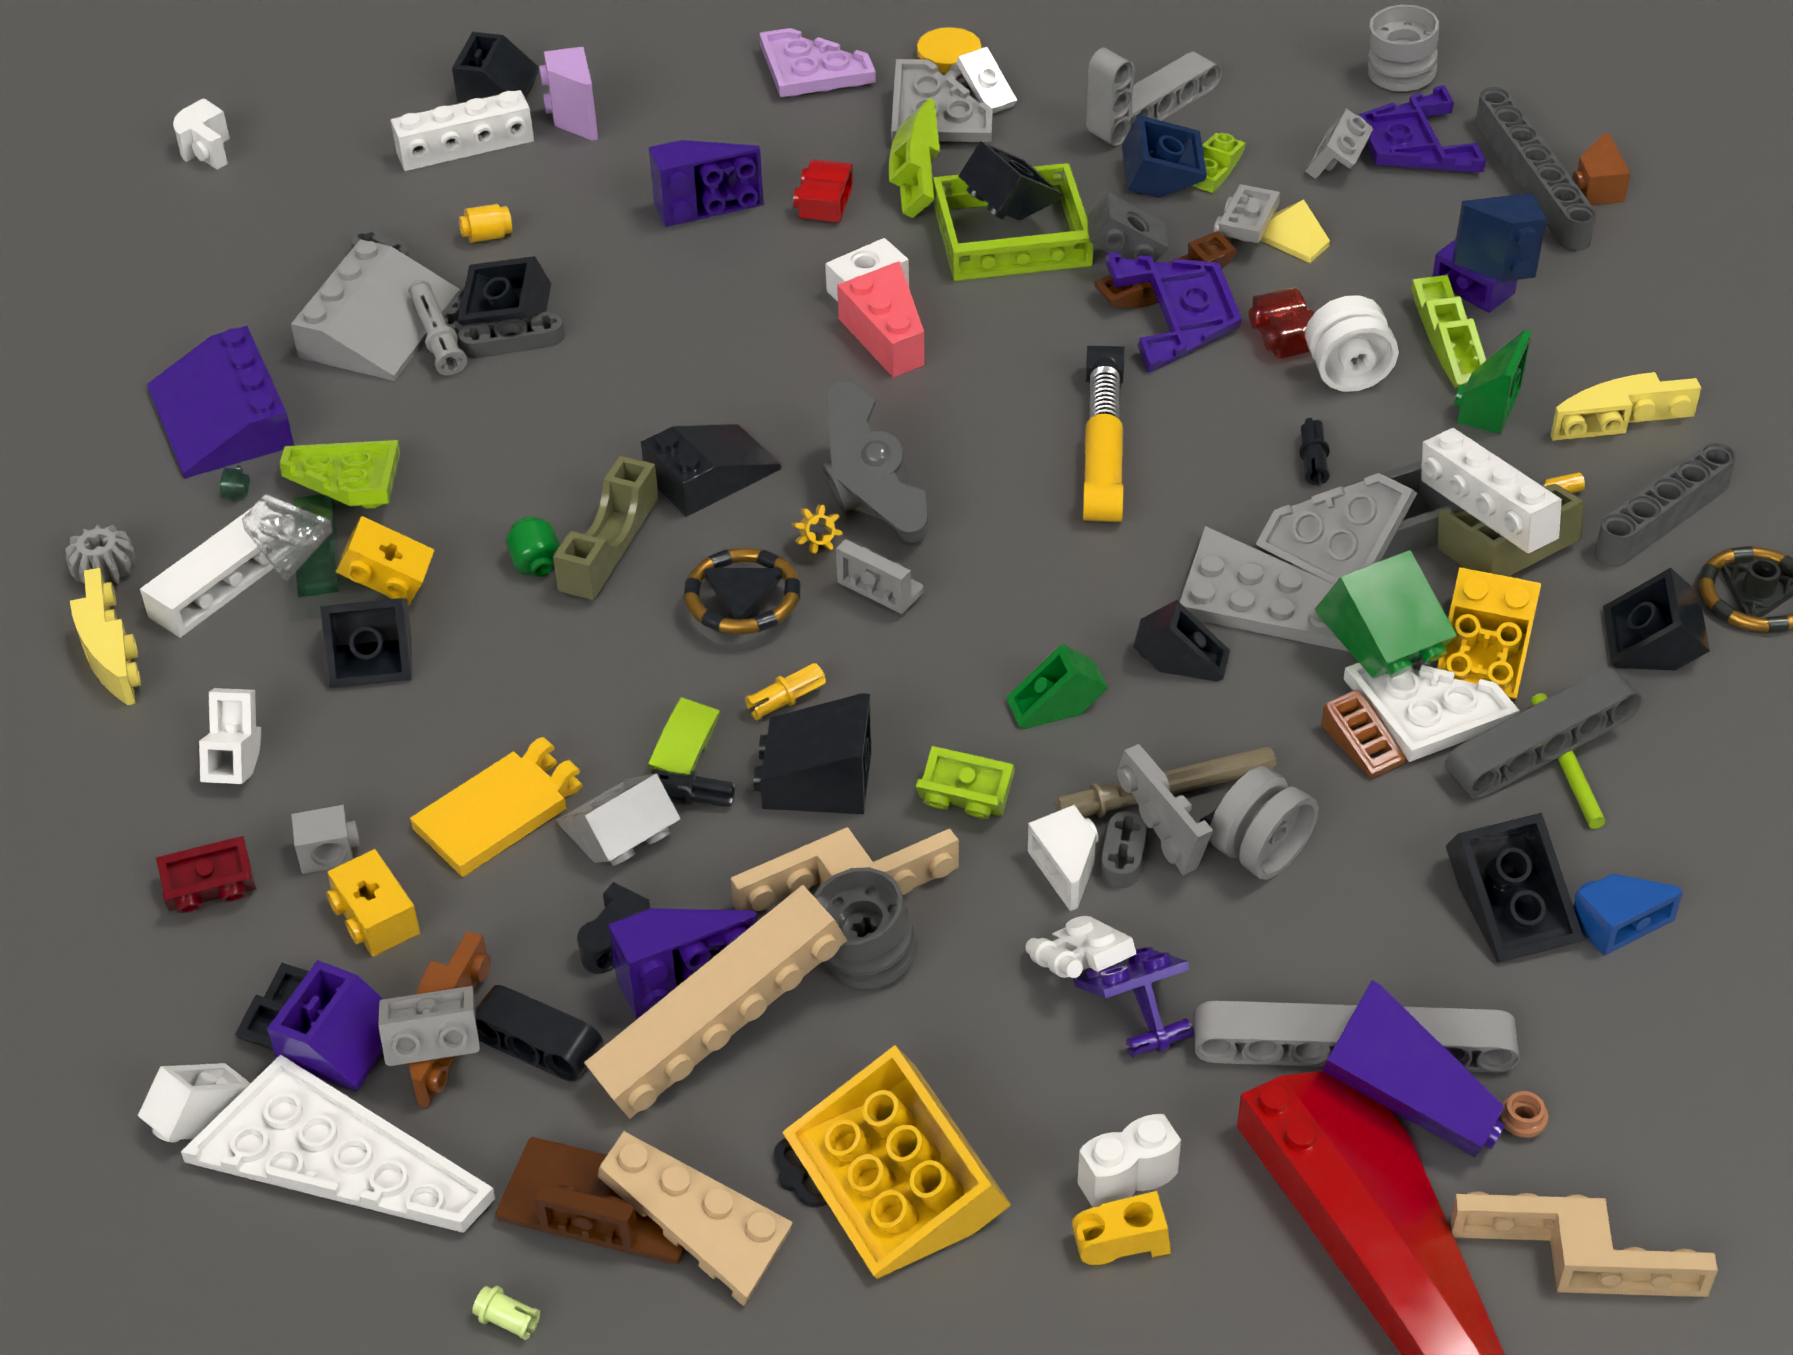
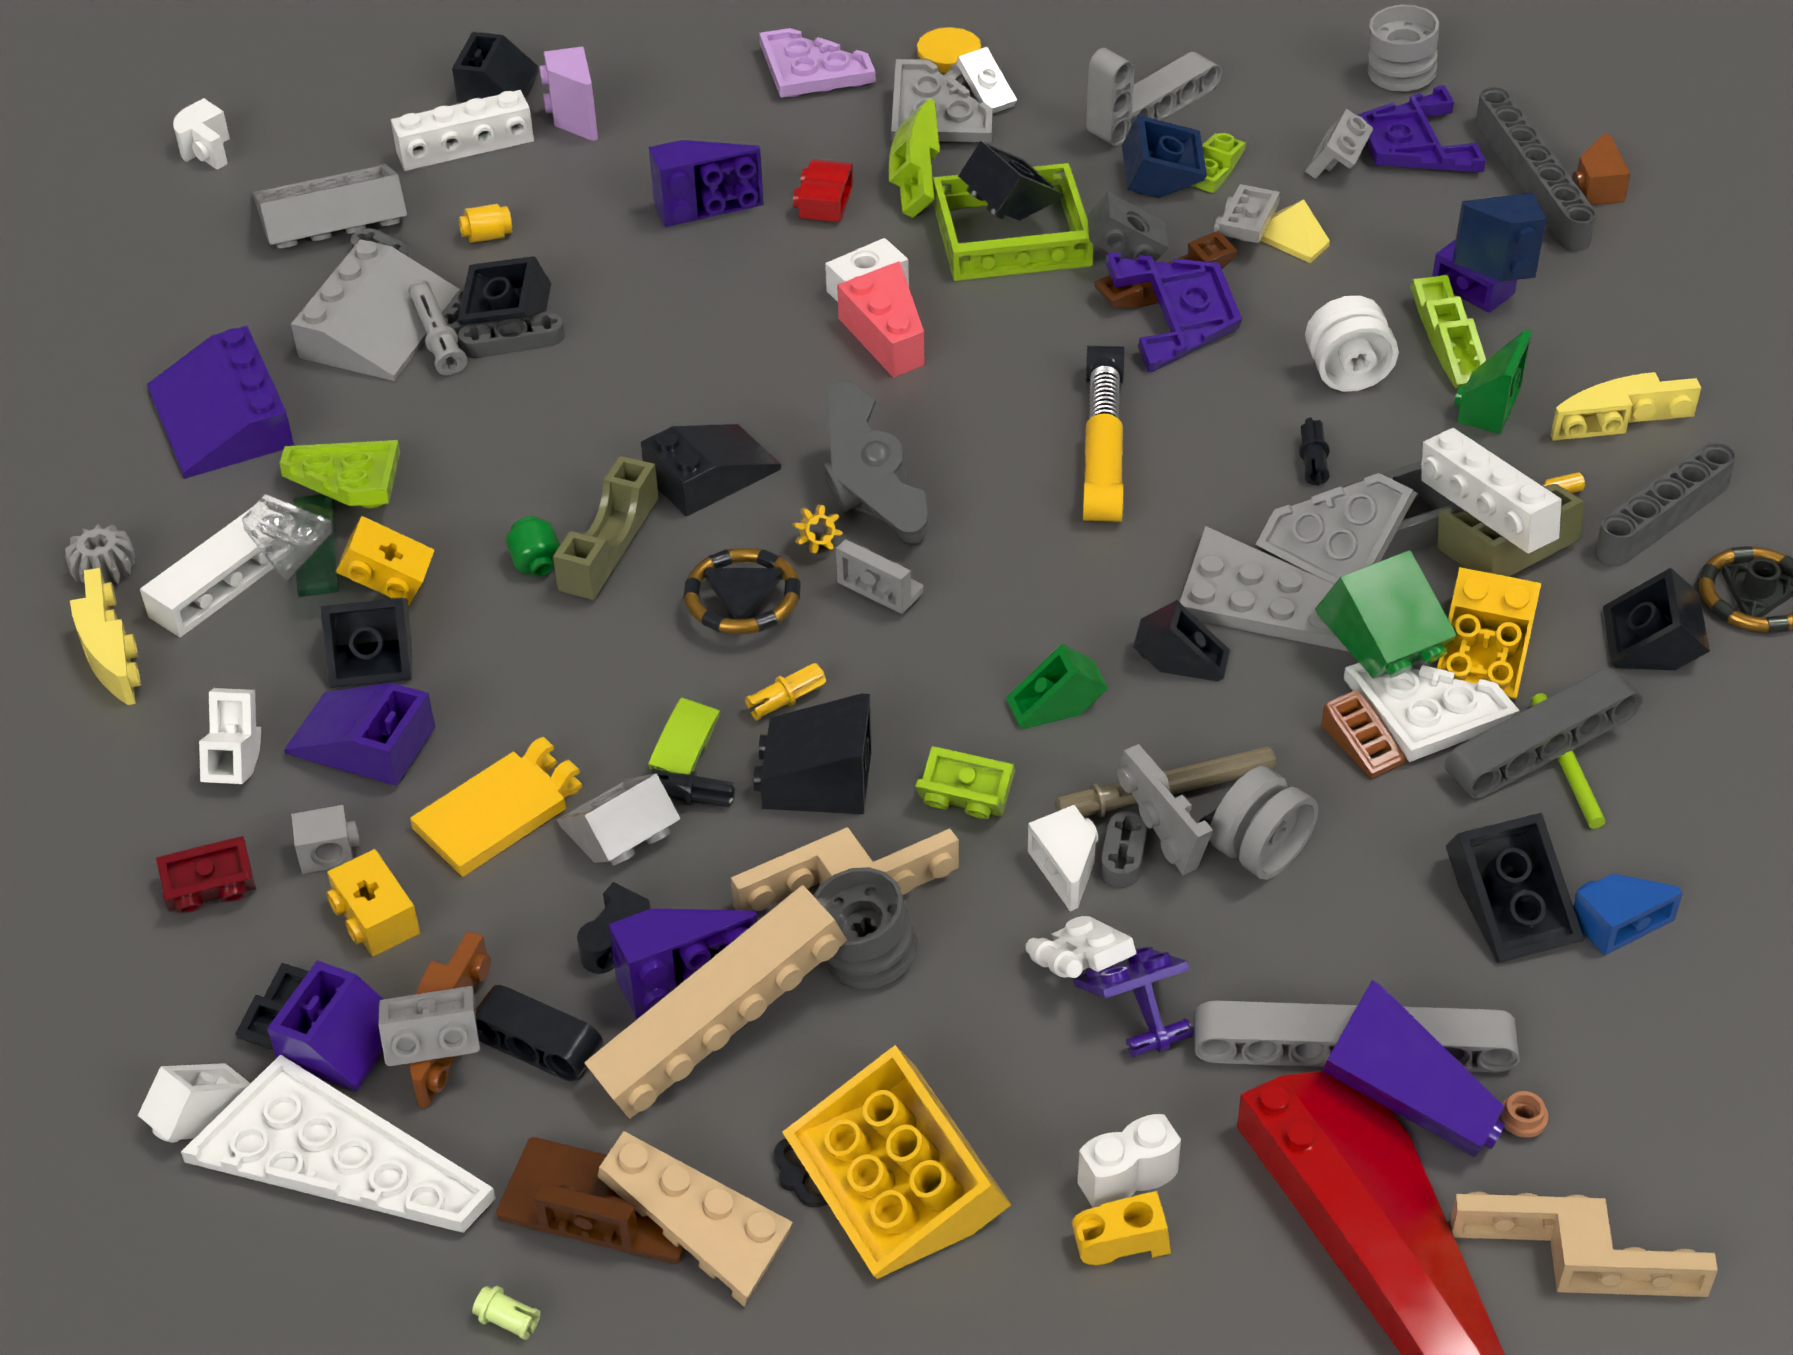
clear green plate [220,465,250,503] -> none
clear red brick [1248,287,1315,359] -> none
none -> light grey slope [253,164,407,248]
none -> dark purple slope [284,683,435,786]

